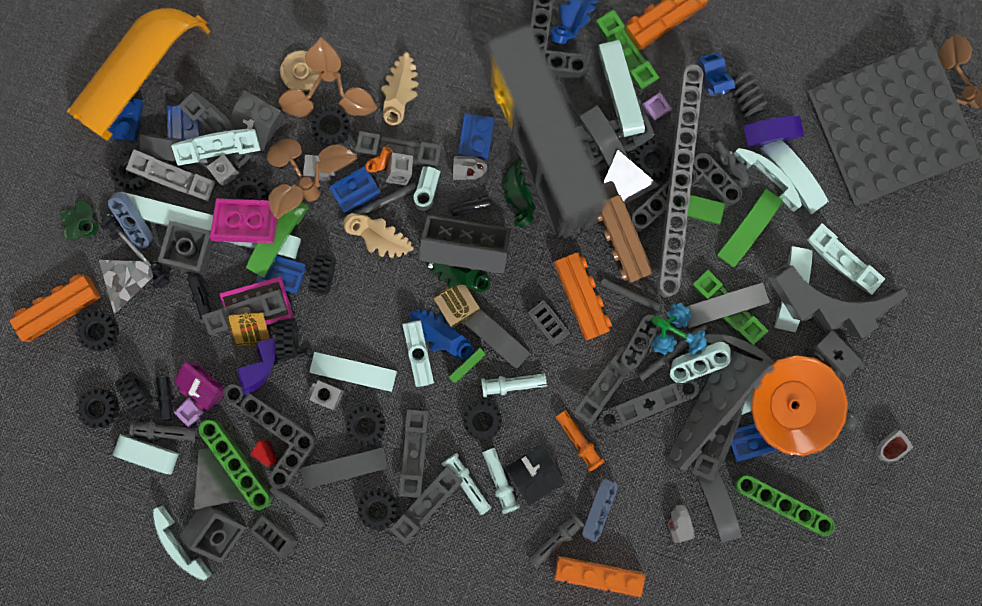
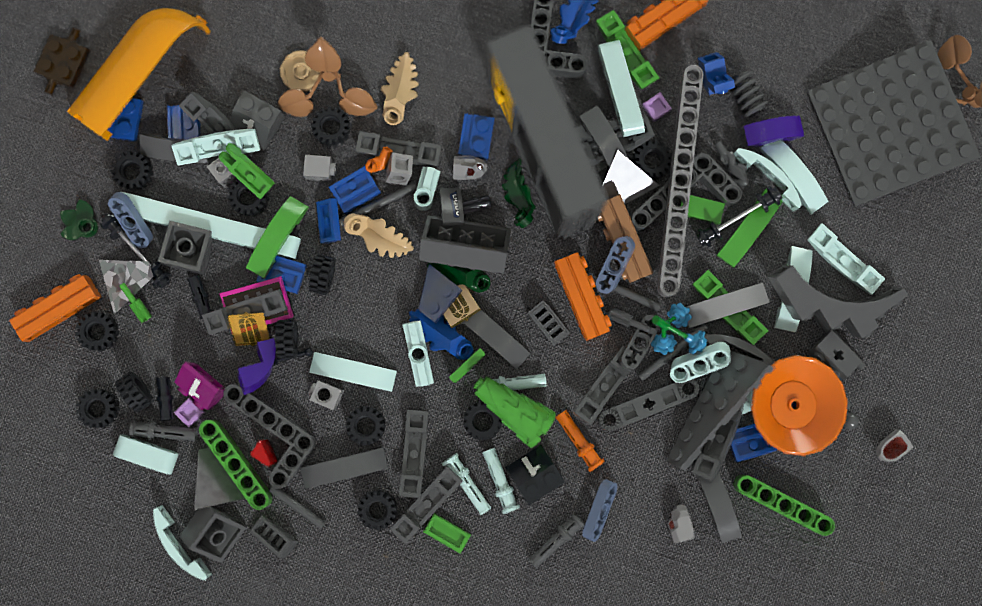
light grey slope [126,149,215,201] -> none
dark pink tile [210,198,278,244] -> none
medium nougat plant [267,139,357,219] -> none
orange brick [554,555,645,597] -> none
none -> dark brown plate [33,27,90,95]
none -> bright green axle [119,283,152,323]
none -> bright green hinge [218,143,275,199]
none -> blue plate [316,198,341,244]
none -> dark blue wing [418,265,463,323]
none -> bright green tile [423,513,471,554]
none -> dark grey slope [439,188,464,225]
none -> bright green cone [473,376,556,448]
none -> sand blue beam [596,236,635,294]
none -> dark grey axle [609,308,651,332]
none -> black axle [696,186,782,248]

